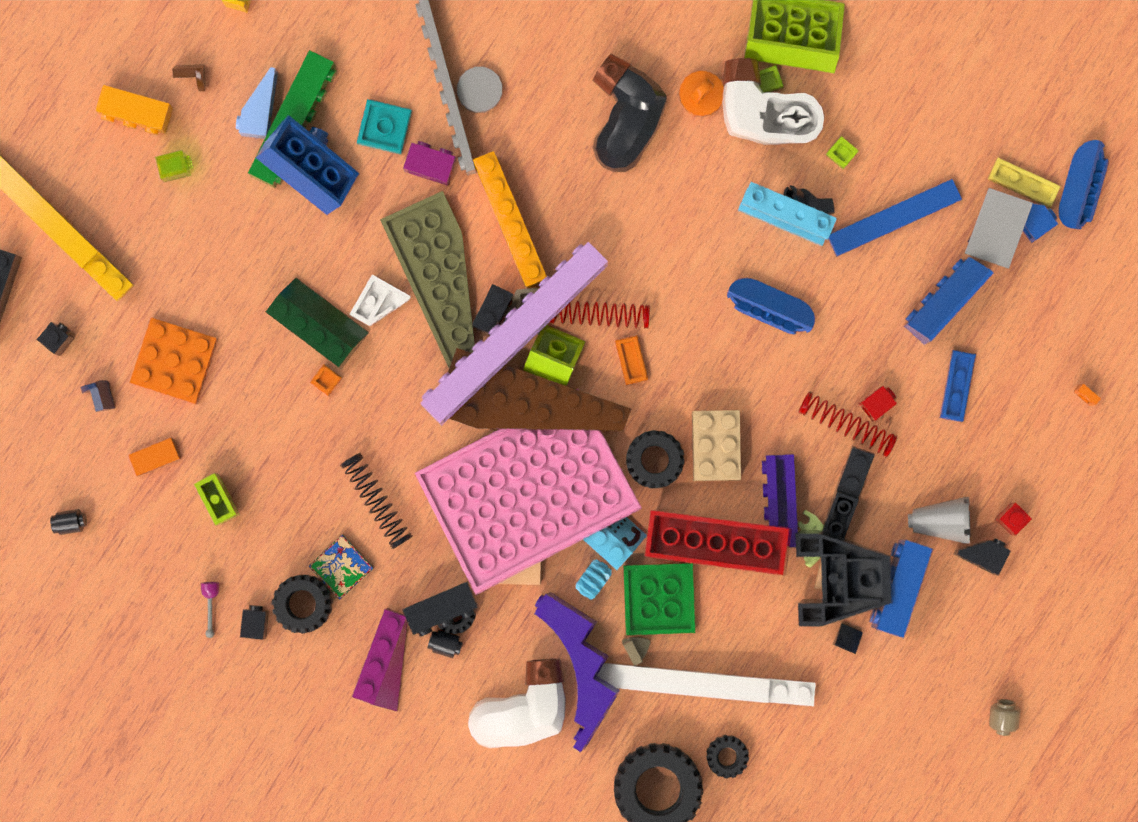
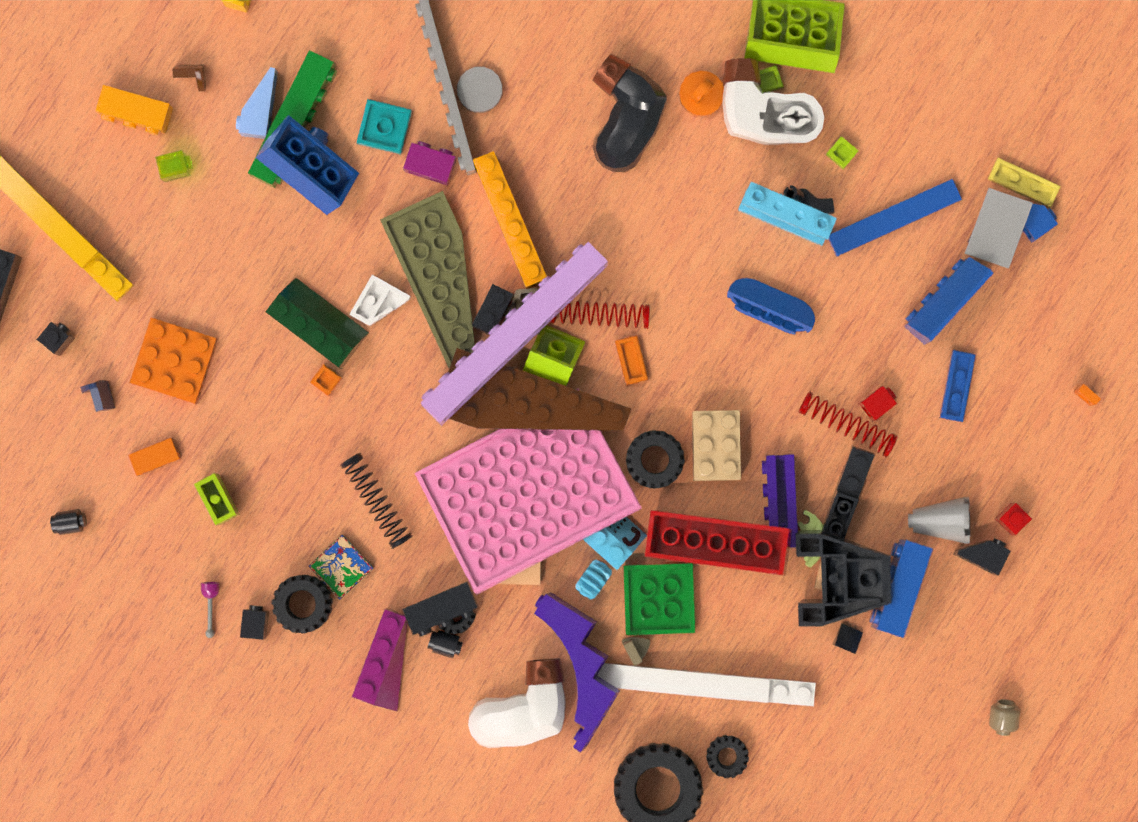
blue brick [1058,140,1108,229] -> none

